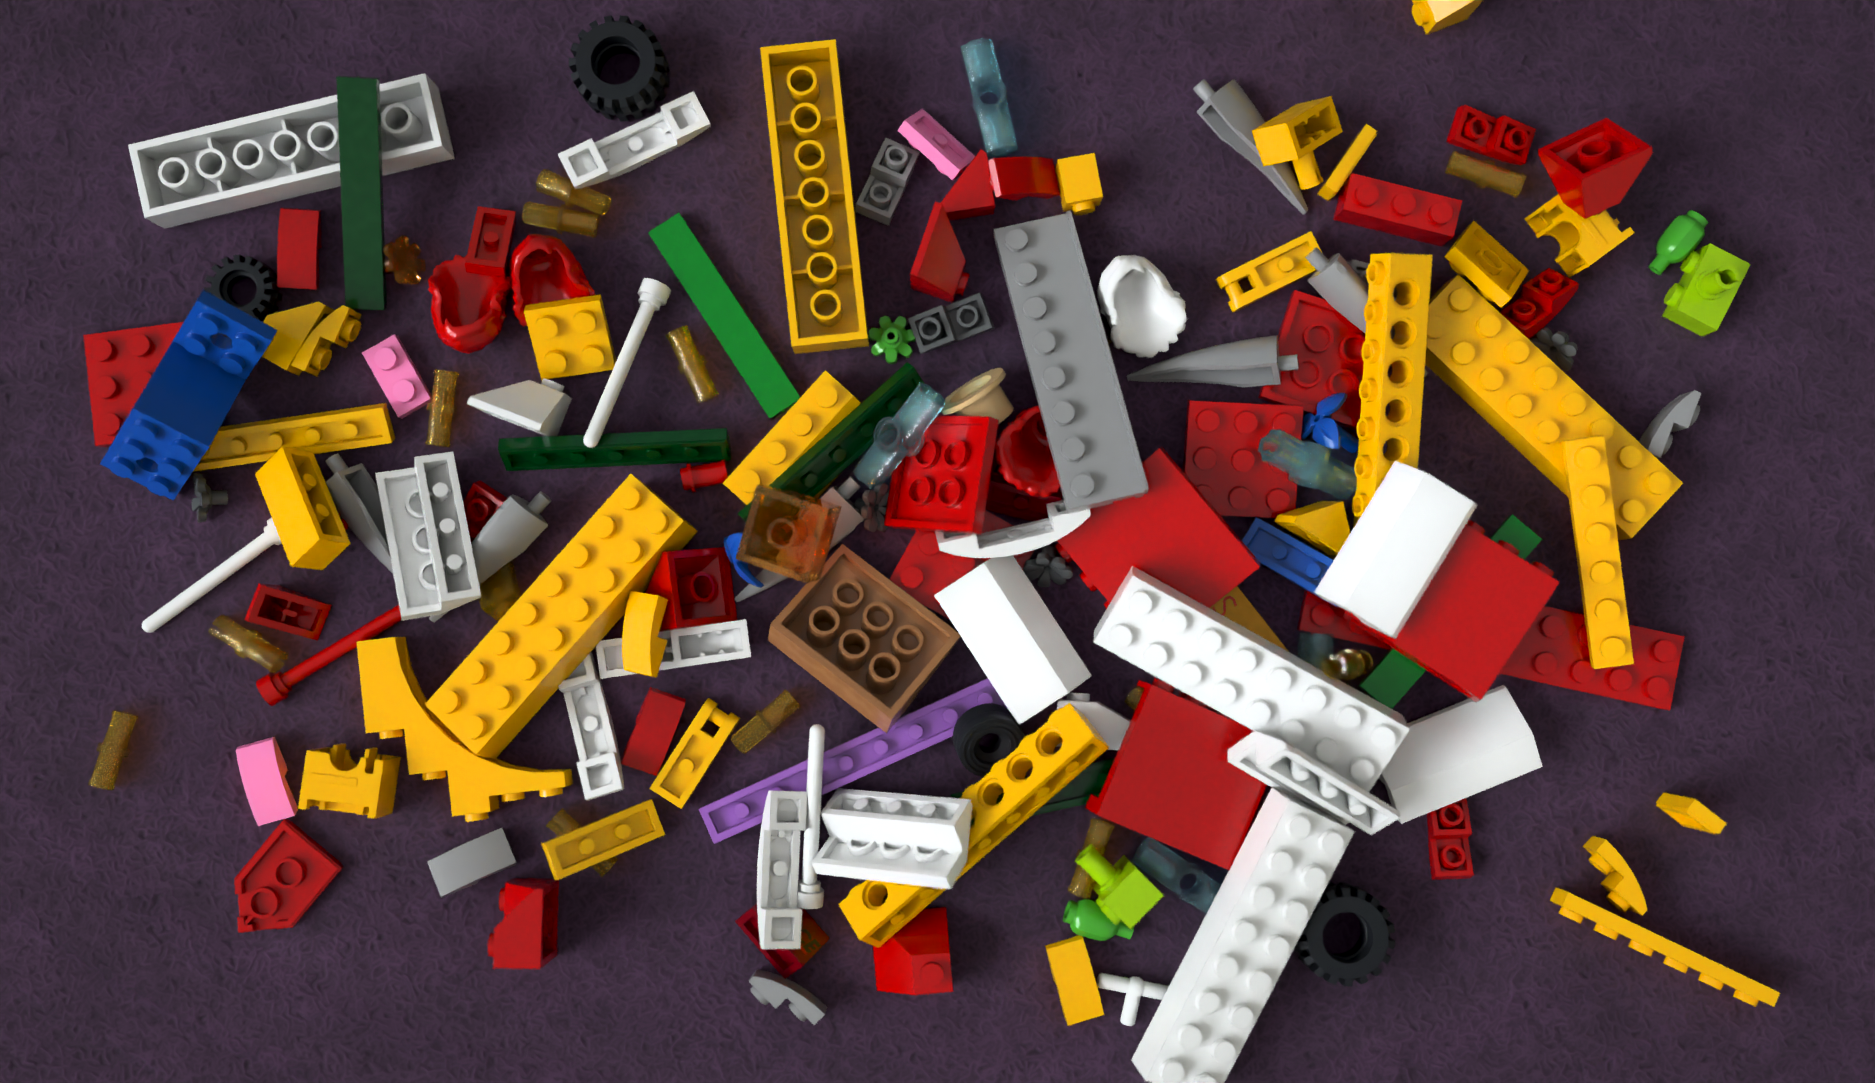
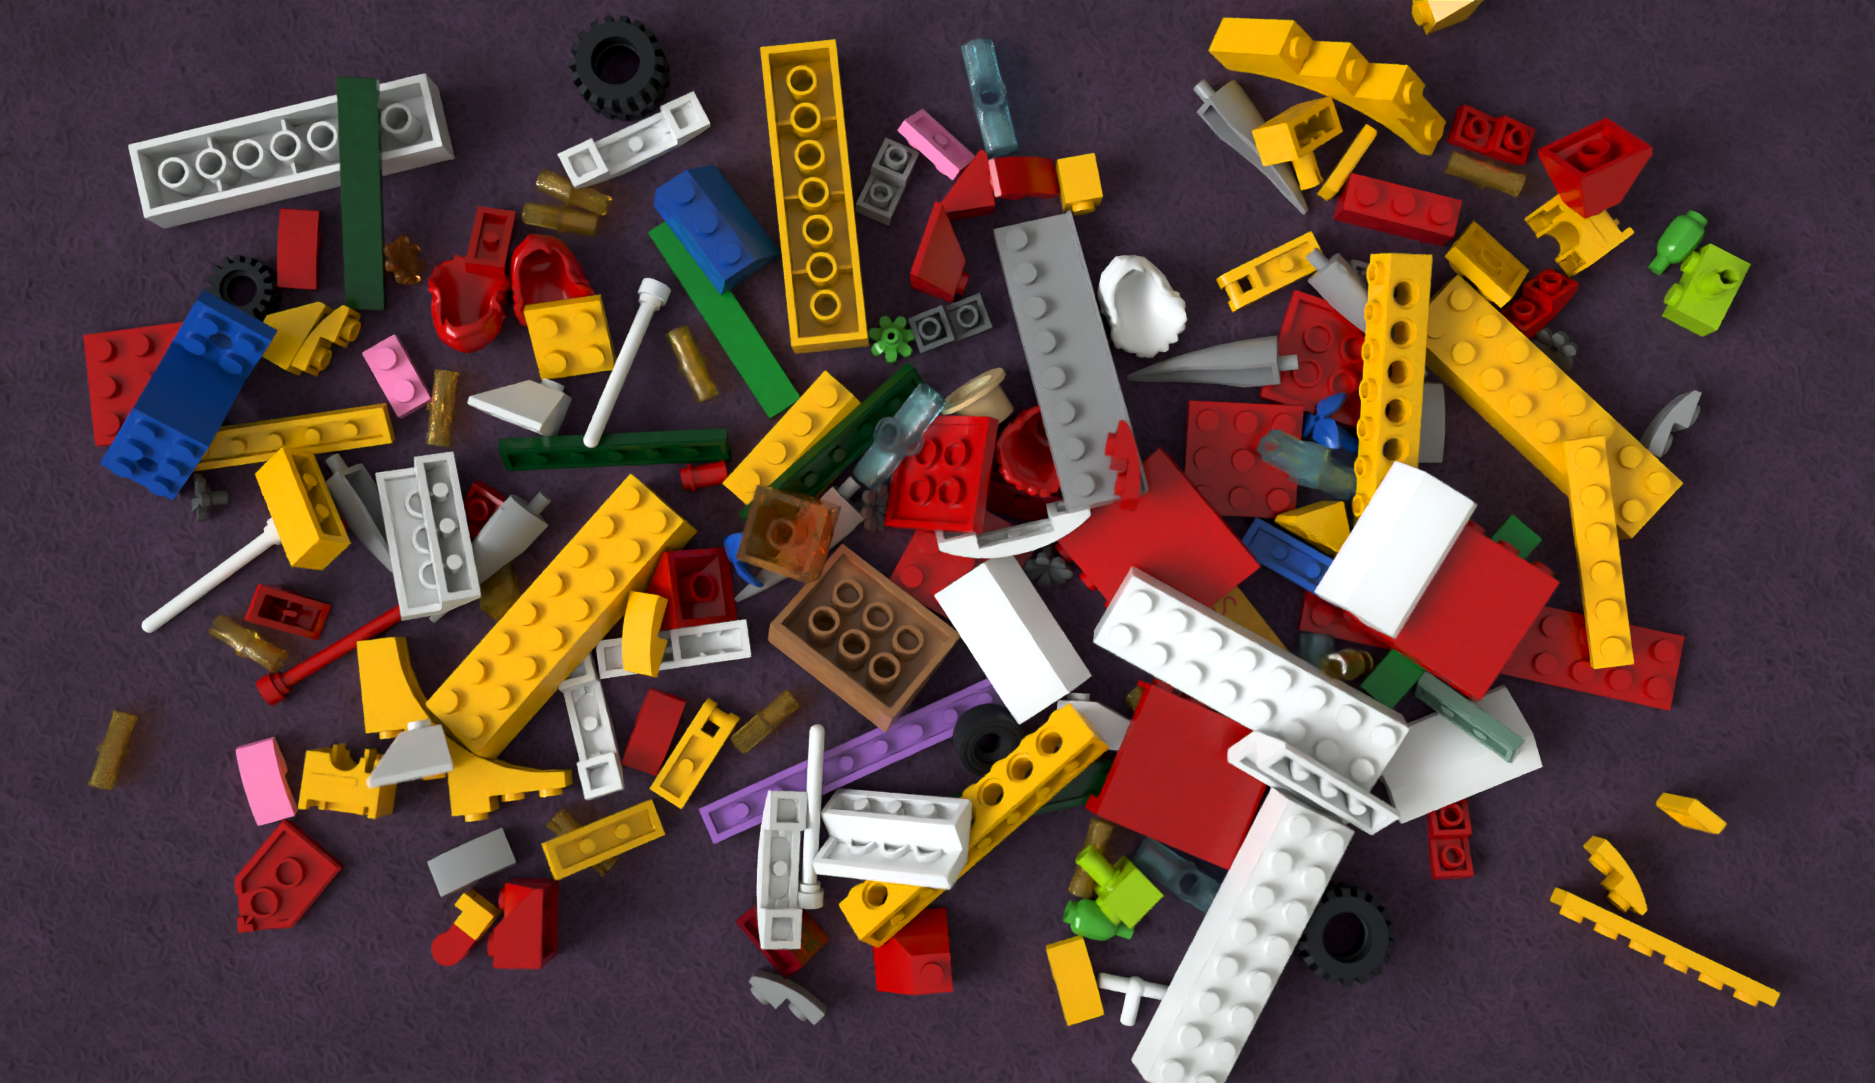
none -> white slope [366,719,453,788]
none -> leg [431,888,502,966]
none -> blue slope [654,165,781,295]
none -> red slope [1104,420,1140,511]
none -> yellow arch [1208,18,1446,155]
none -> sand green tile [1415,671,1525,763]
none -> light grey slope [1418,382,1445,463]

